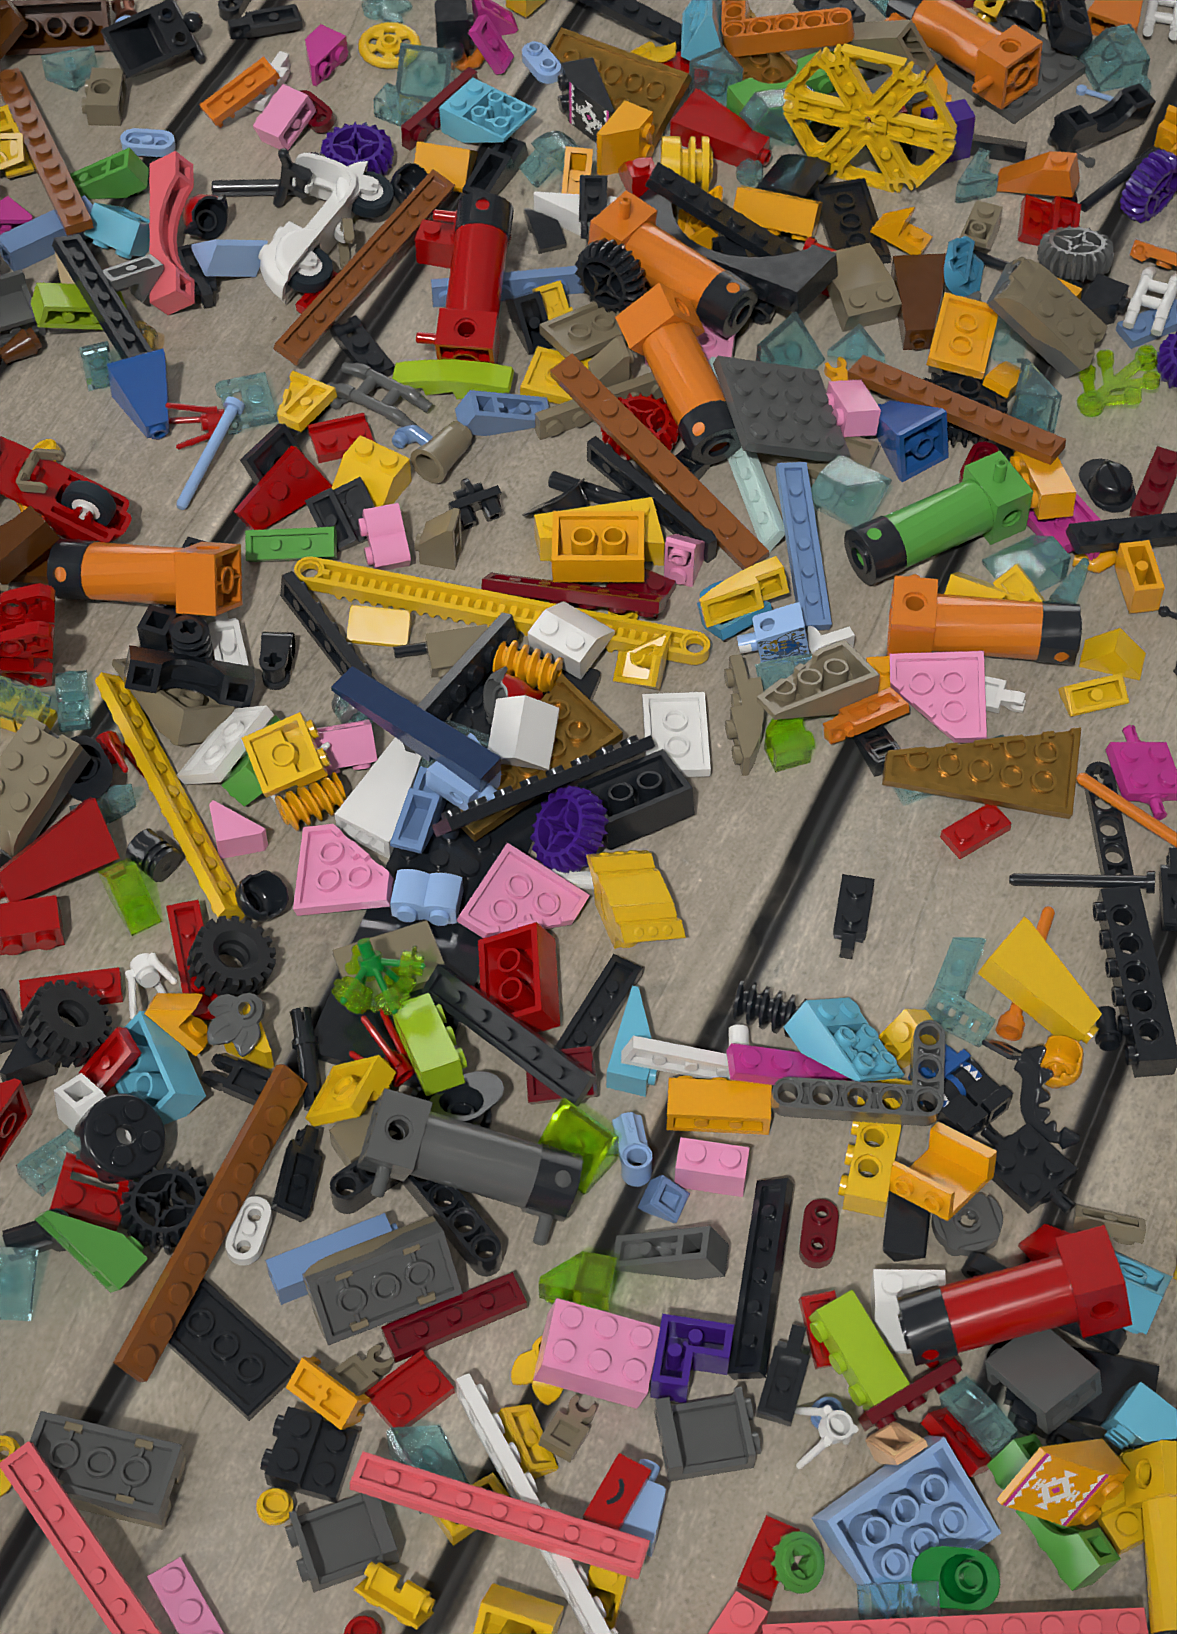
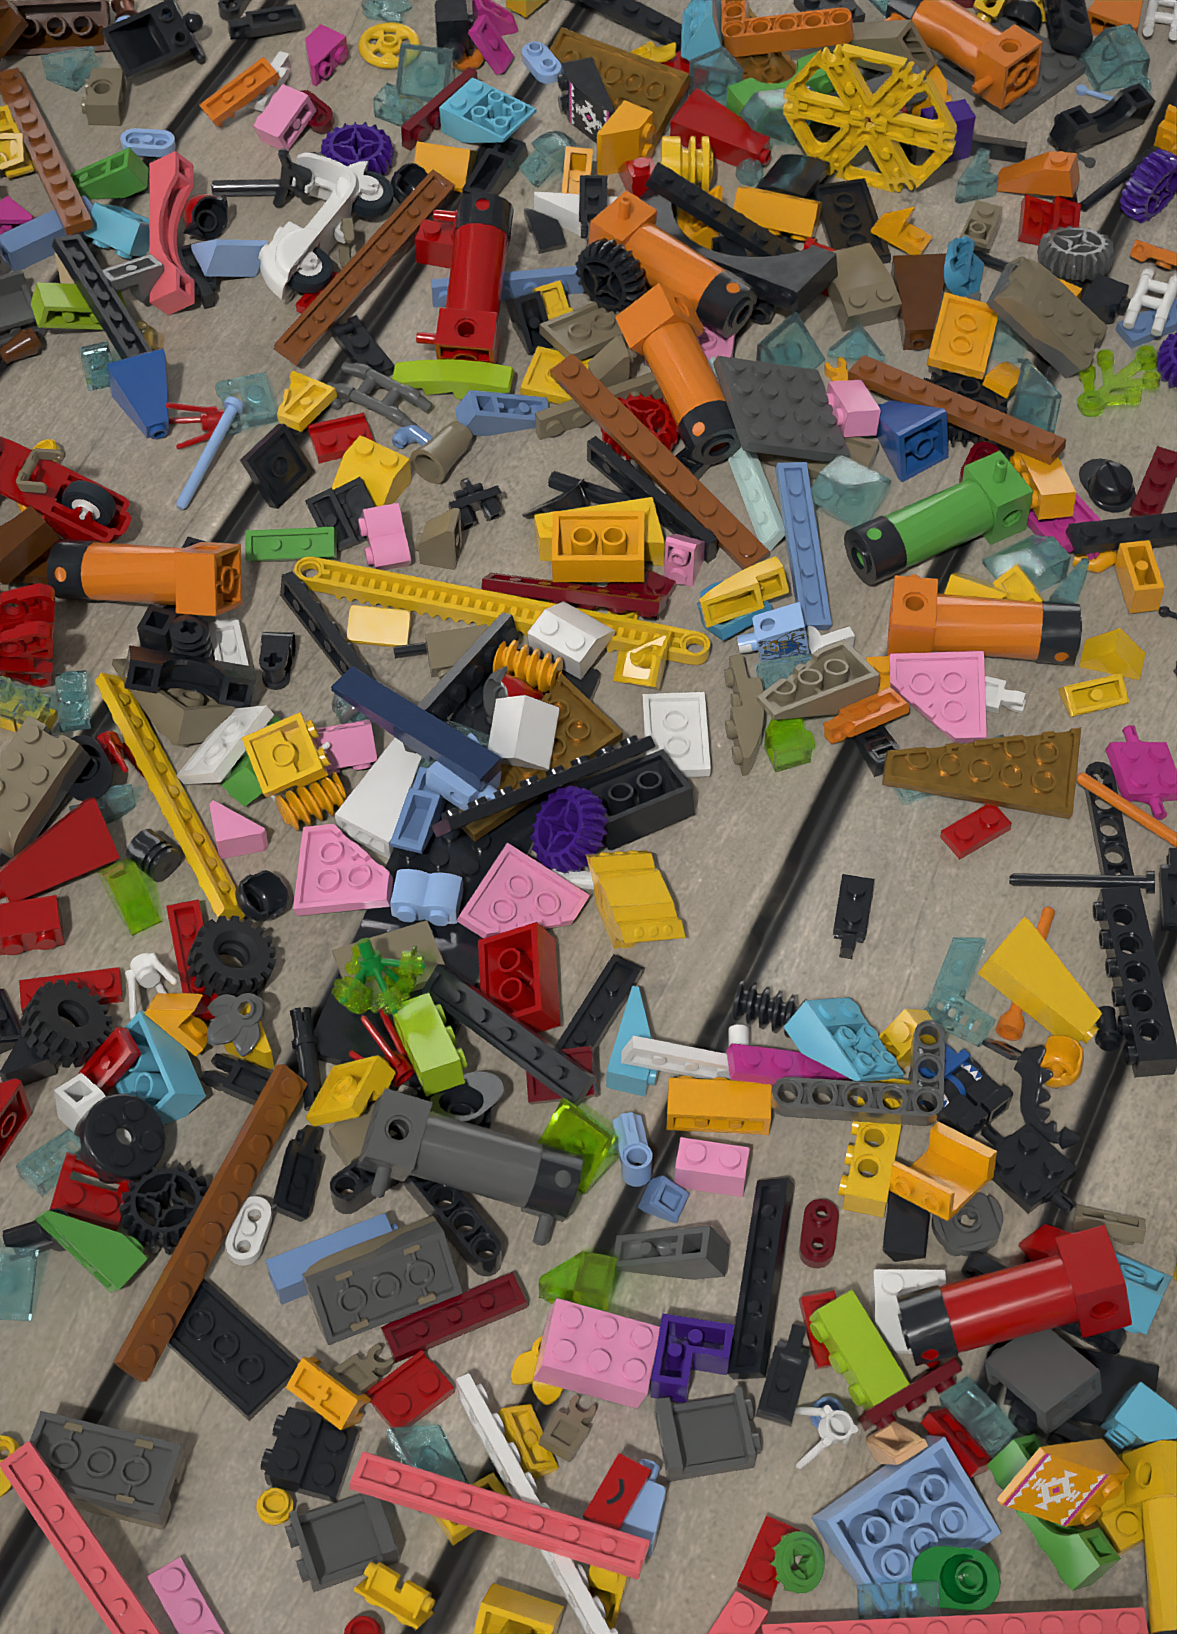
red wing [233,446,332,530] -> none

